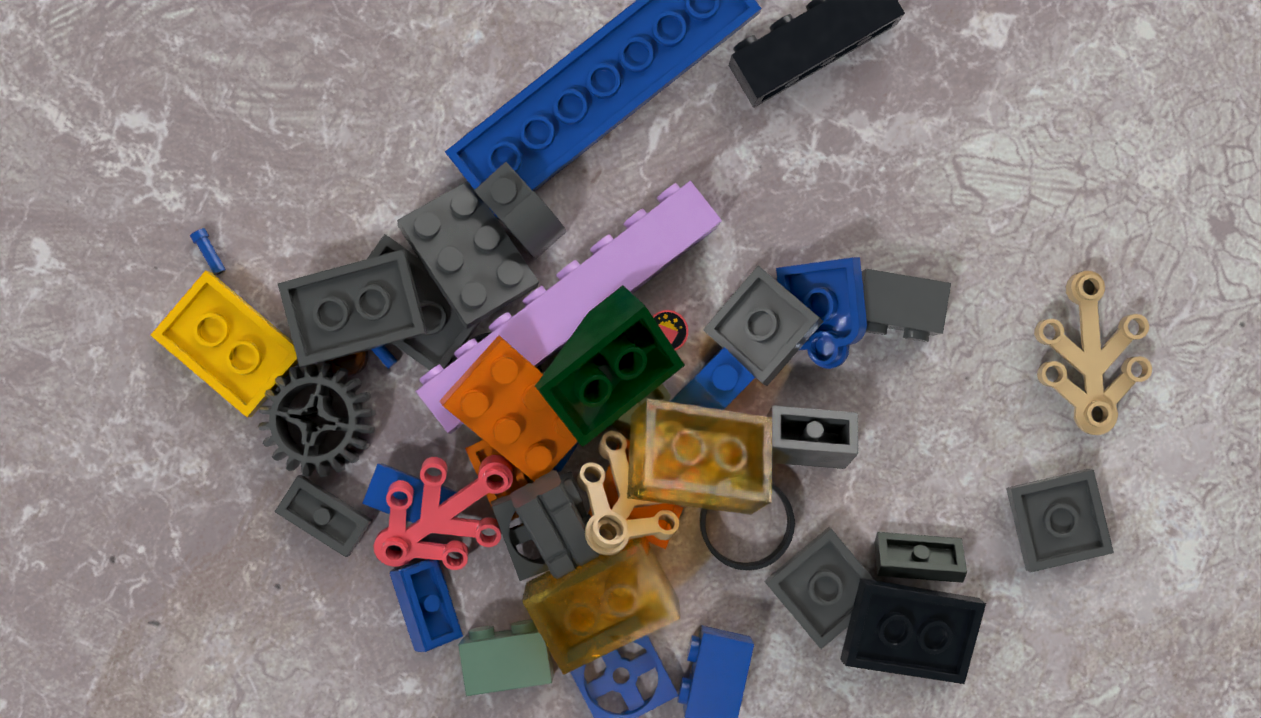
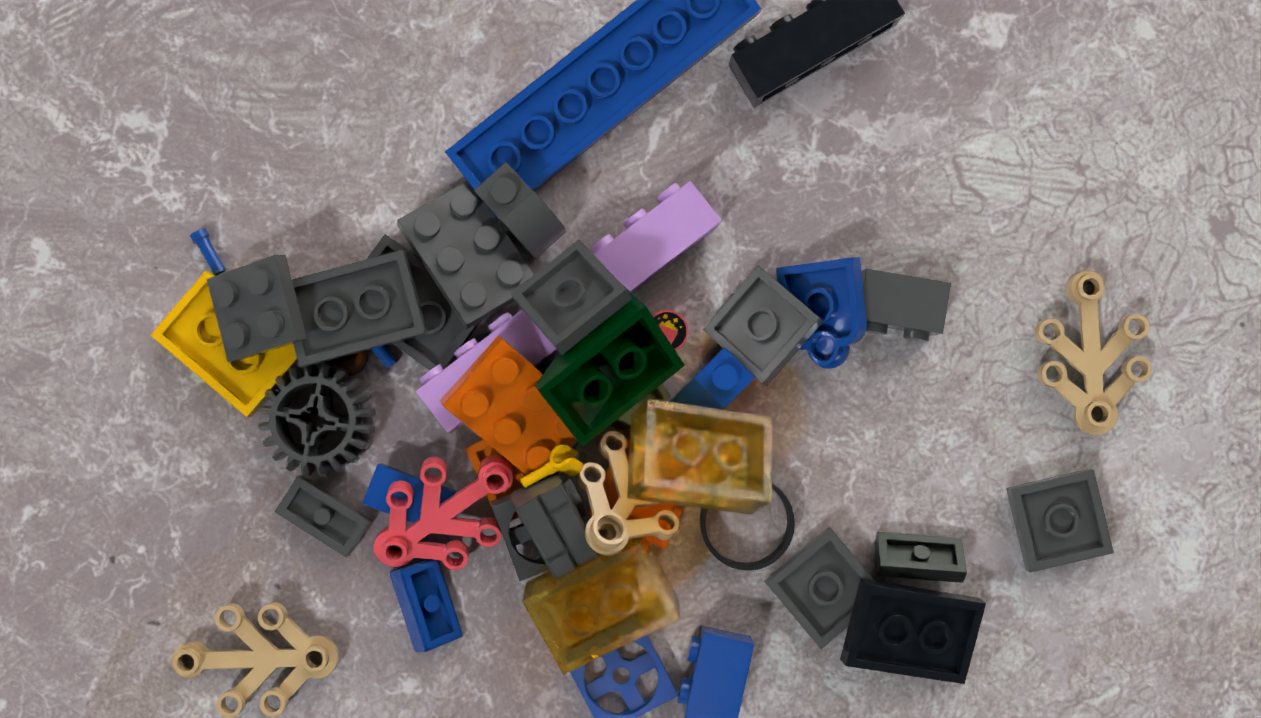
sand green brick [458,619,554,696] -> none
dark grey brick [761,405,858,469] -> none
none -> tan plant [172,602,339,718]
none -> dark grey plate [207,255,307,362]
none -> dark grey plate [511,239,632,355]
none -> yellow hand [520,445,584,488]

